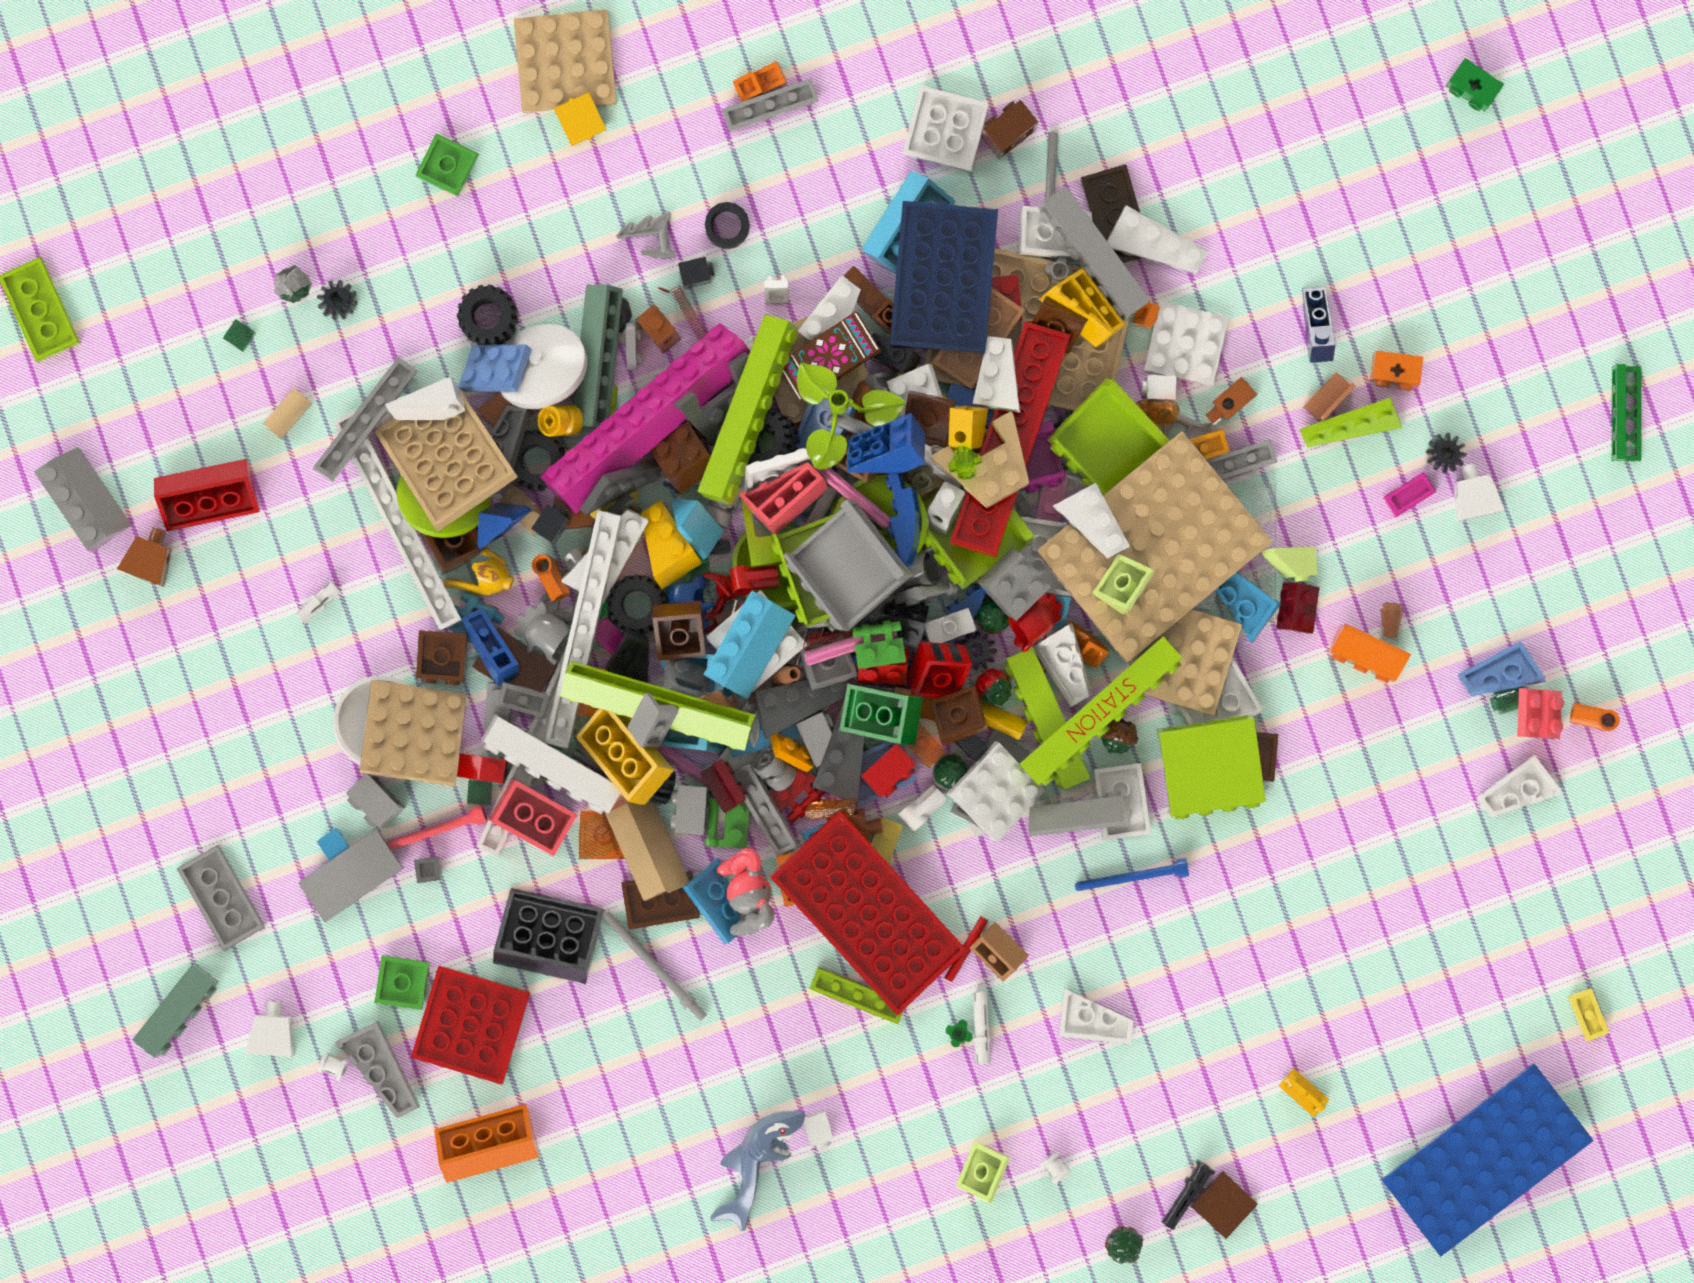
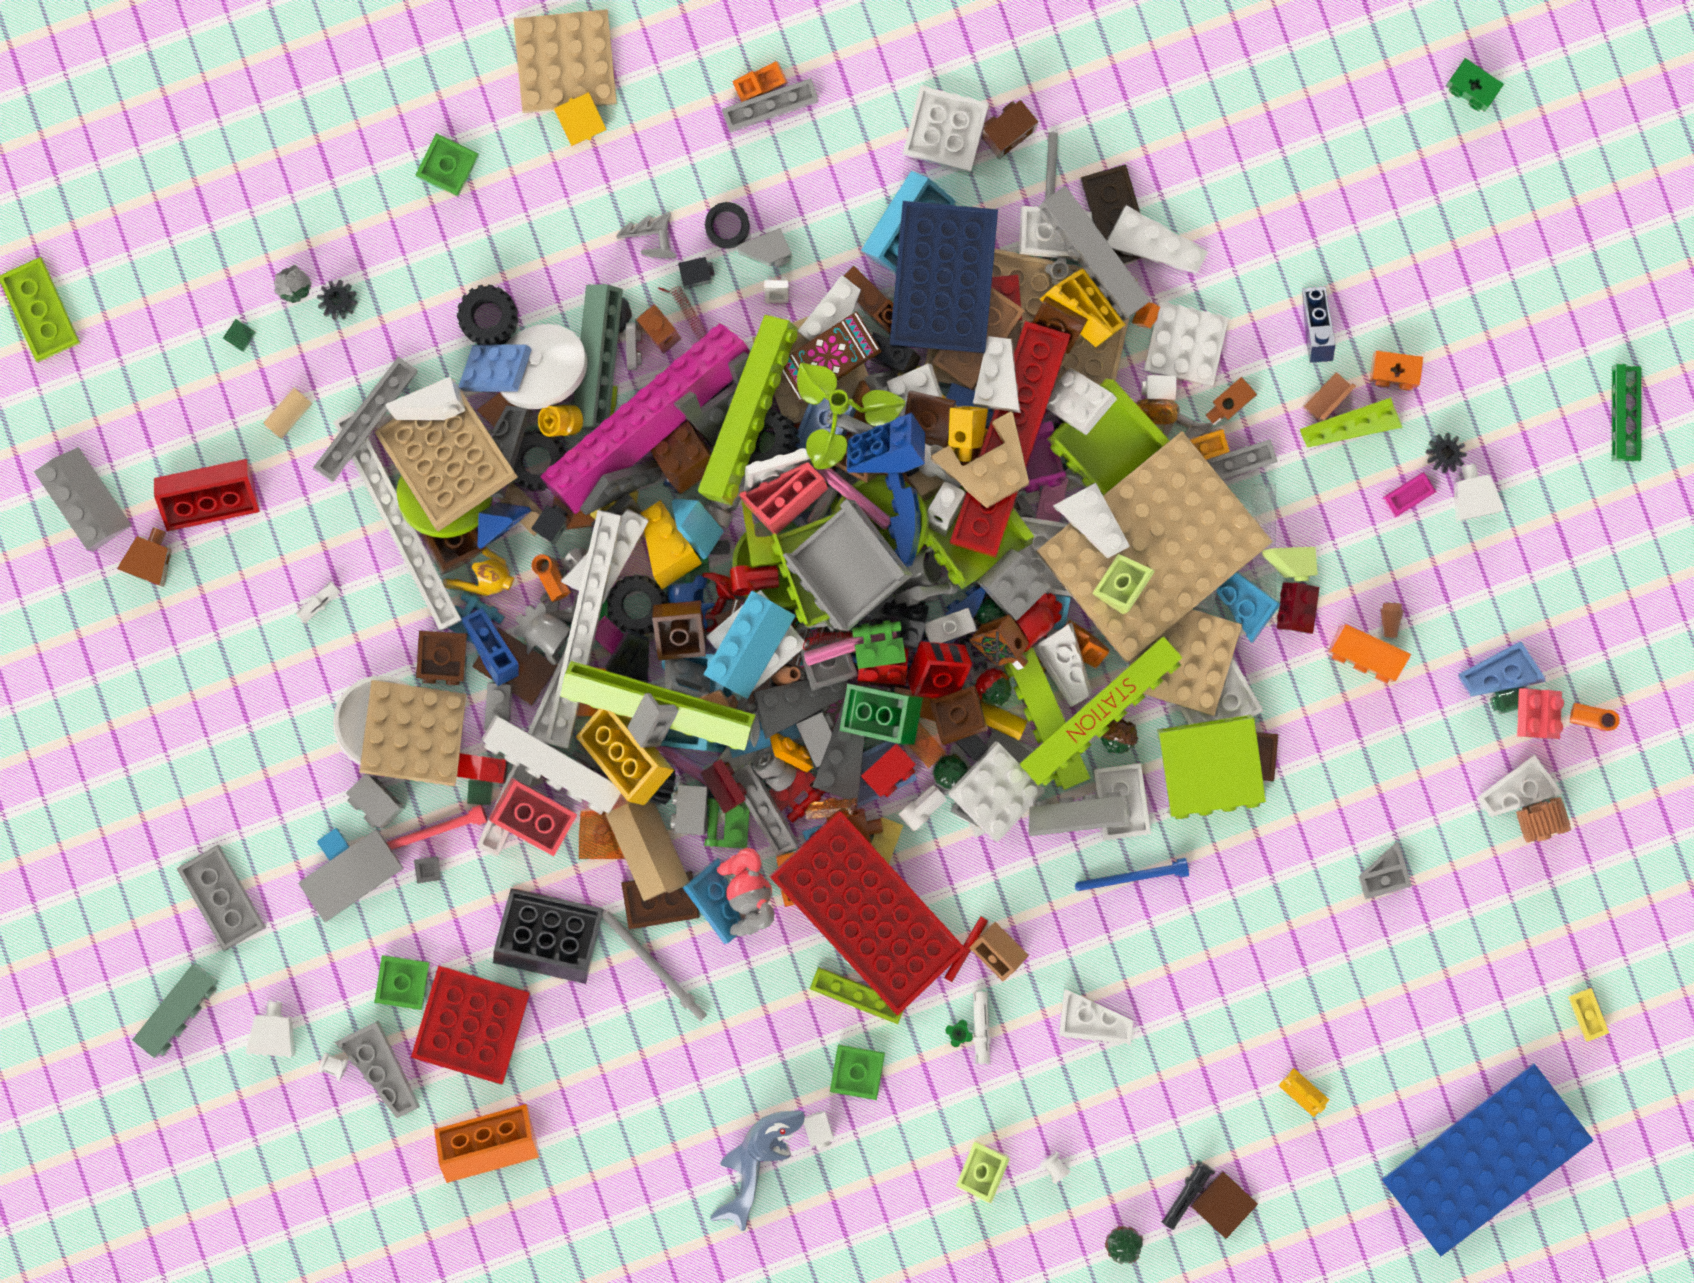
light grey plate [496,681,550,718] -> none
olive plate [909,466,934,490] -> none
clear neon green piece [948,446,983,480] -> none
none -> light grey slope [737,228,792,267]
none -> bright green plate [830,1044,885,1100]
none -> dark orange torso [970,615,1029,670]
none -> white plate [1047,367,1117,435]
none -> light grey wing [1358,842,1412,900]
none -> nougat brick [1516,797,1571,843]

